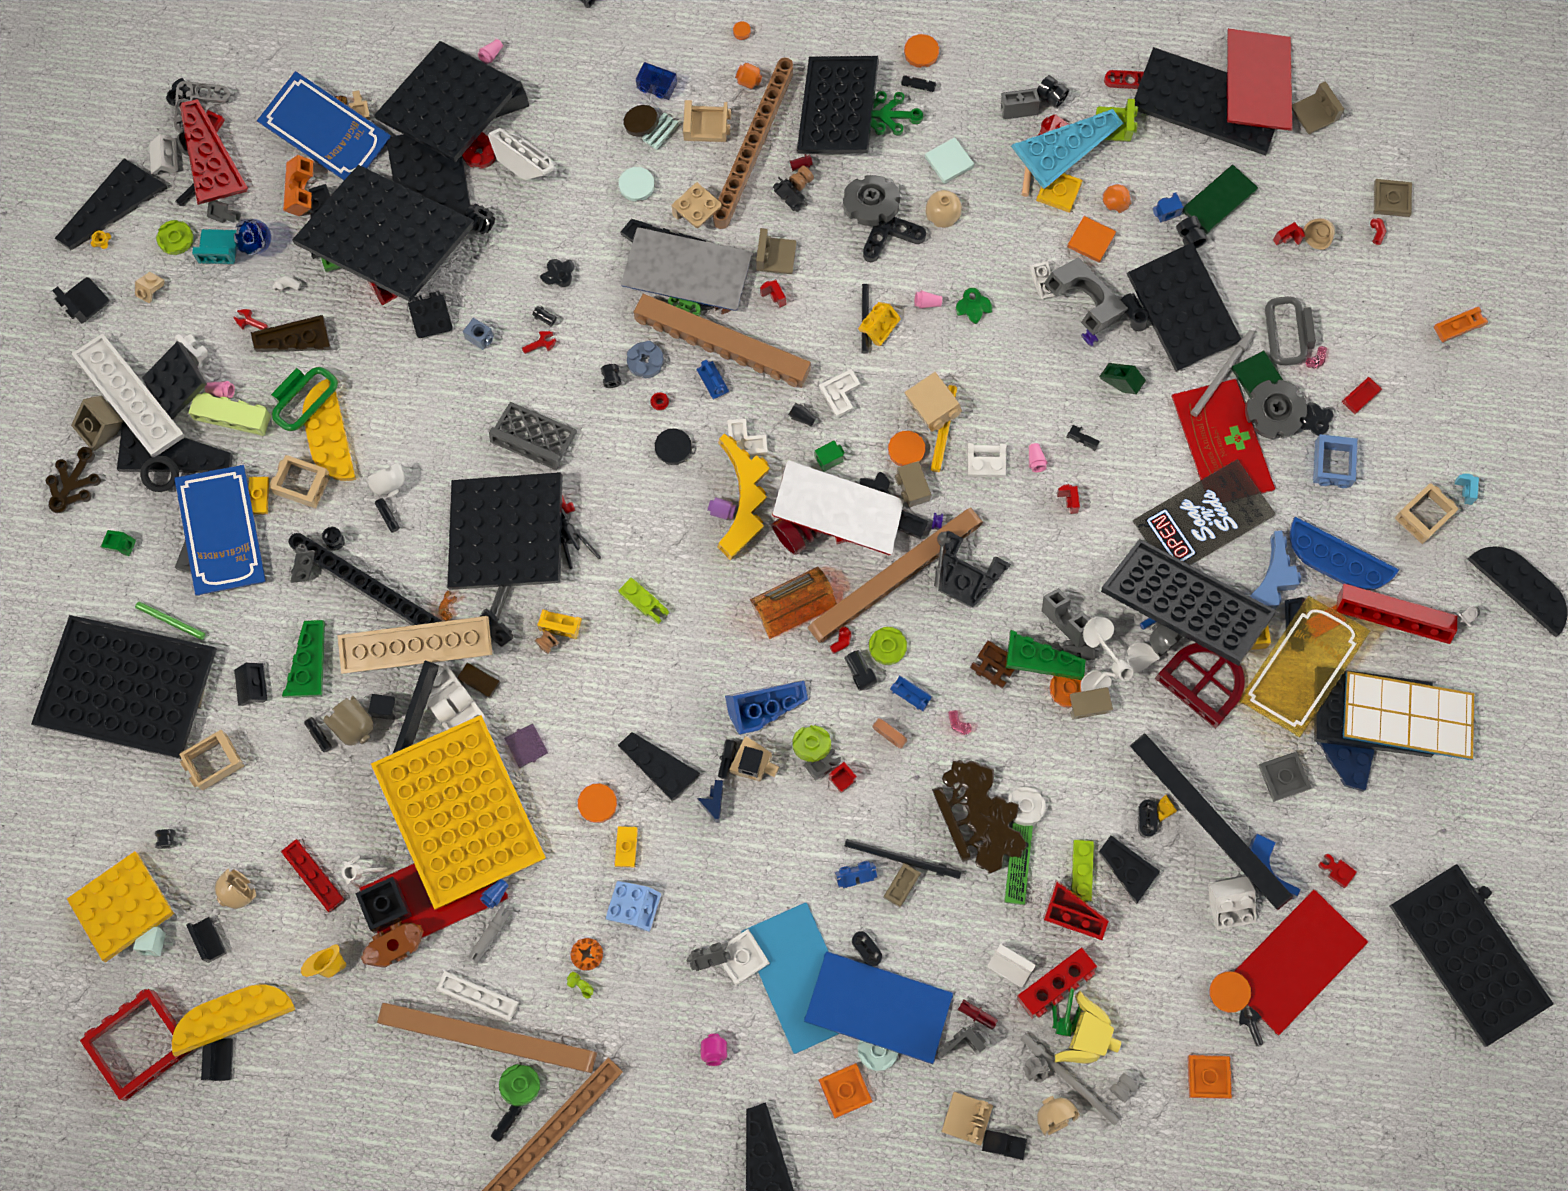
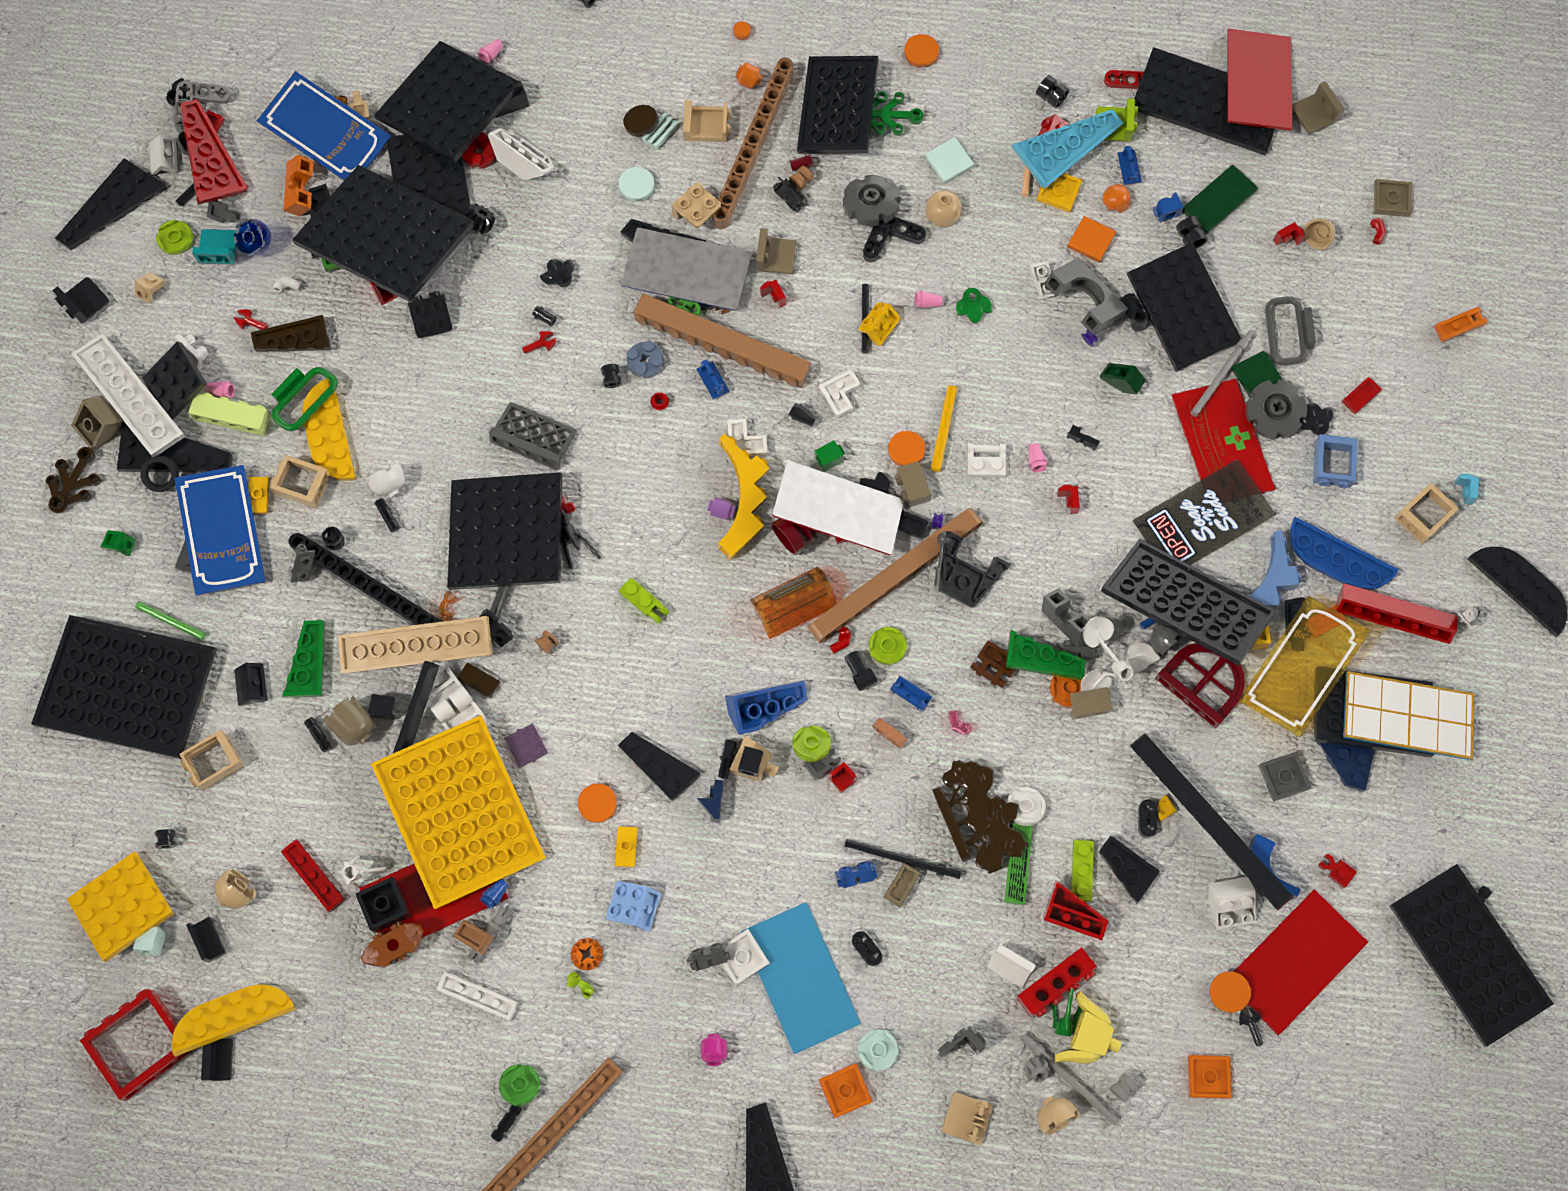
yellow plate [90,231,111,249] -> none
yellow piece [301,944,347,978] -> none
medium nougat beam [377,1003,597,1073] -> none
sand blue brick [462,317,494,350] -> none
yellow hinge [537,609,582,639] -> none
clear blue brick [636,62,677,100] -> none
black tile [654,428,692,465] -> none
blue piece [804,951,953,1065] -> none
black axle [901,75,936,92] -> none
tan brick [904,372,962,432] -> none
dark red axle [958,999,998,1030] -> none
black slope [982,1130,1027,1160] -> none
dark grey hinge [1001,88,1040,120] -> none
clear pink arm [1306,346,1327,369] -> none
none -> medium nougat tile [453,919,494,955]
none -> blue hinge [1117,146,1142,185]

